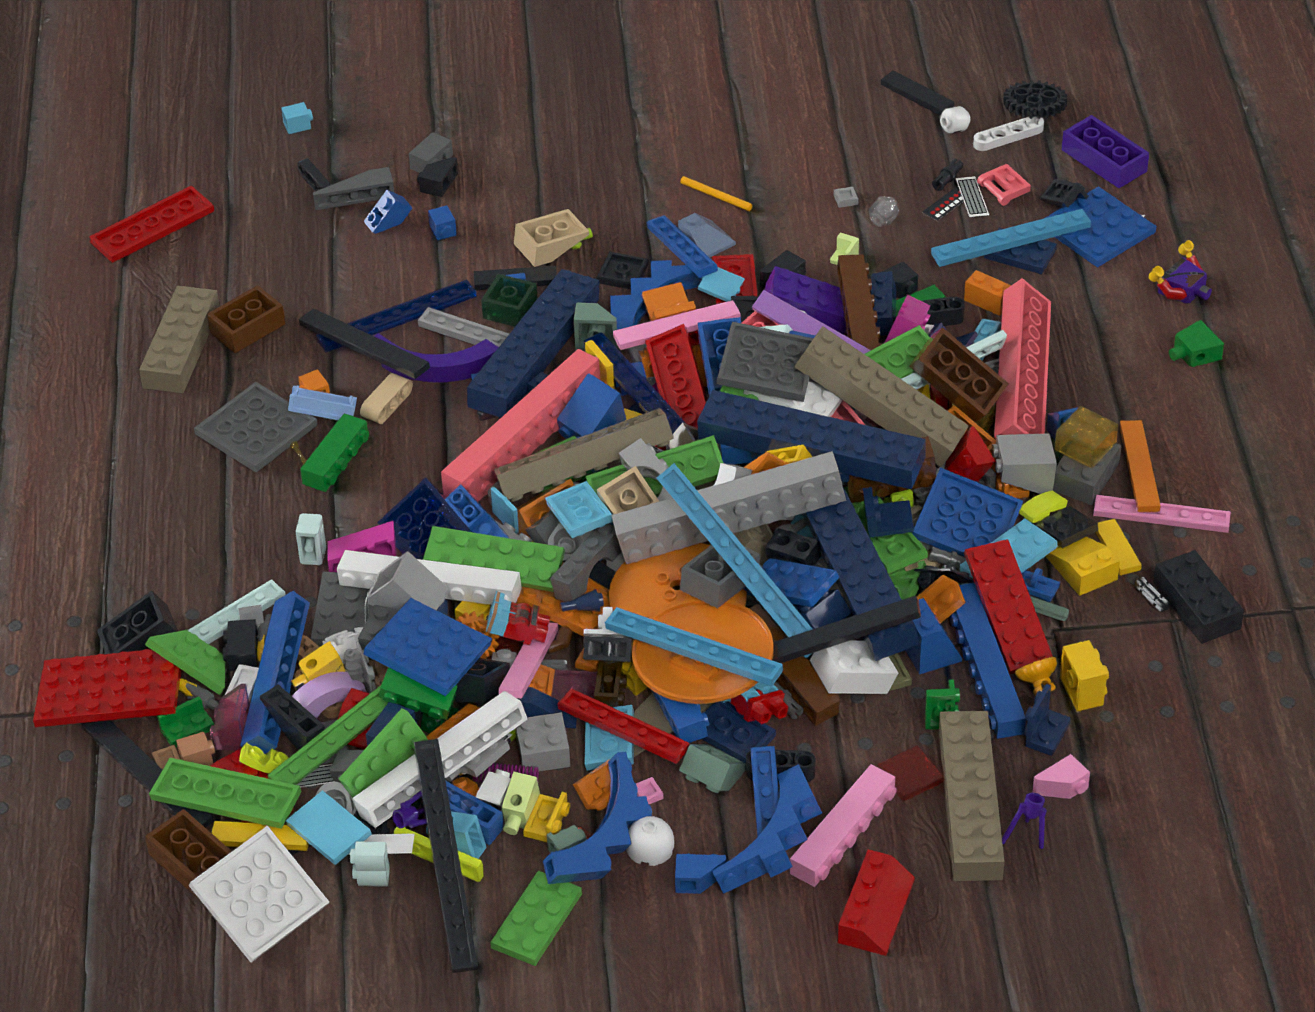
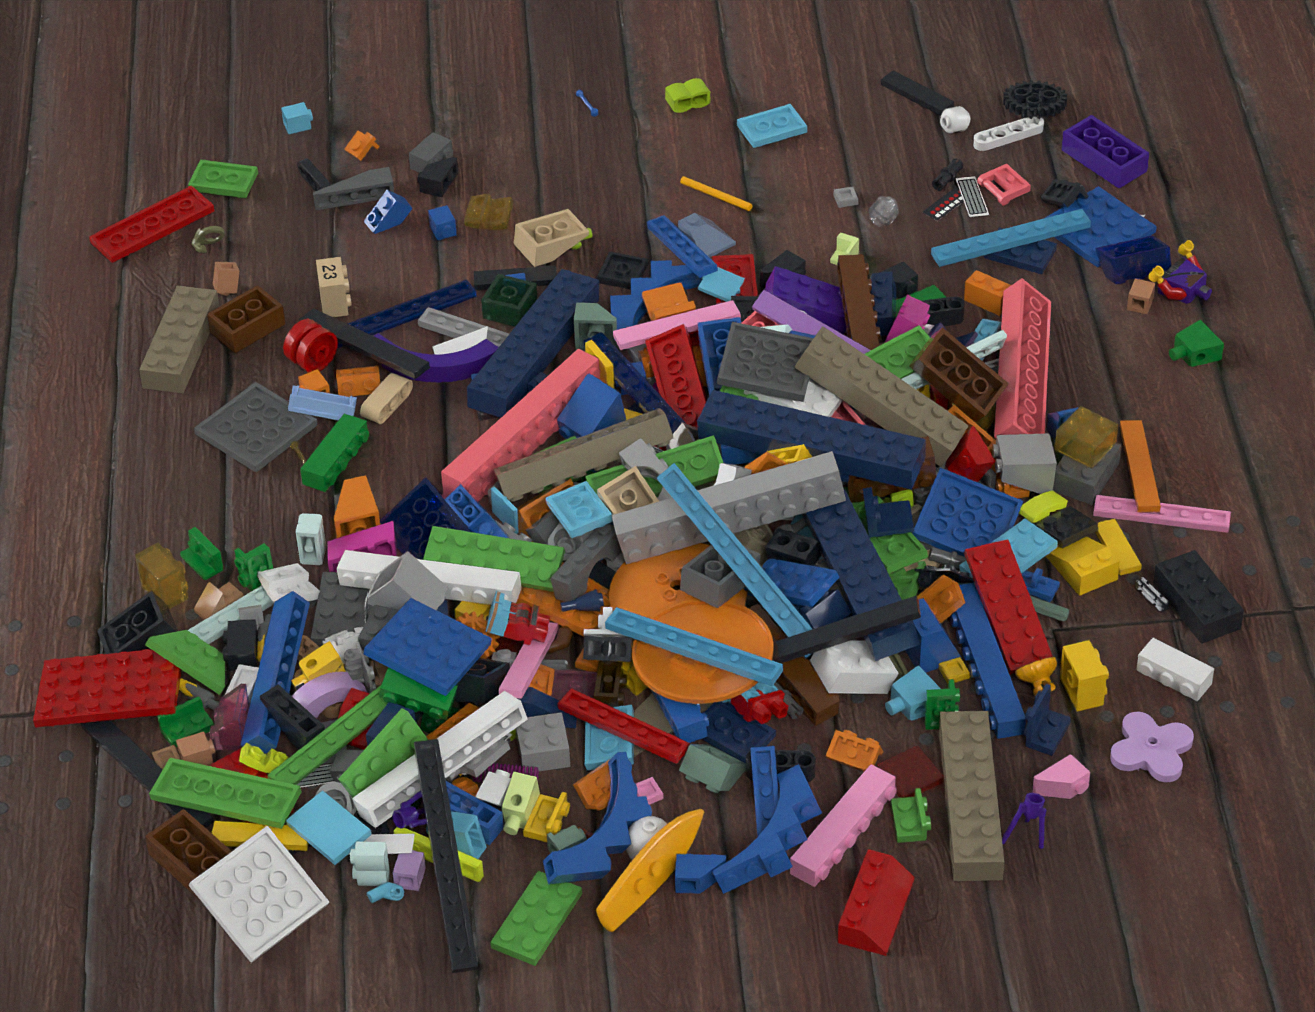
none -> clear yellow brick [135,542,188,609]
none -> green bracket [180,527,223,580]
none -> bright green plate [188,160,258,198]
none -> olive piece [192,226,225,253]
none -> medium nougat slope [194,582,244,620]
none -> nougat brick [213,262,239,295]
none -> green bracket [234,543,273,591]
none -> white slope [258,563,320,603]
none -> red wheel [283,319,338,372]
none -> tan brick [316,257,351,317]
none -> orange slope [334,475,380,539]
none -> orange bracket [336,366,380,397]
none -> orange bracket [344,130,380,161]
none -> medium azure arm [367,882,404,903]
none -> lavender brick [393,850,426,891]
none -> white sticker [432,326,488,354]
none -> clear yellow slope [464,193,514,230]
none -> blue hinge [576,90,598,116]
none -> light orange piece [596,809,704,932]
none -> lime brick [665,78,710,113]
none -> medium azure plate [737,104,807,148]
none -> orange bracket [826,730,883,772]
none -> medium azure torso [885,666,941,720]
none -> bright green bracket [890,788,931,843]
none -> yellow tile [939,657,970,684]
none -> clear blue slope [1096,235,1171,284]
none -> lavender plant [1110,712,1194,782]
none -> nougat brick [1127,278,1155,314]
none -> white brick [1137,638,1214,701]

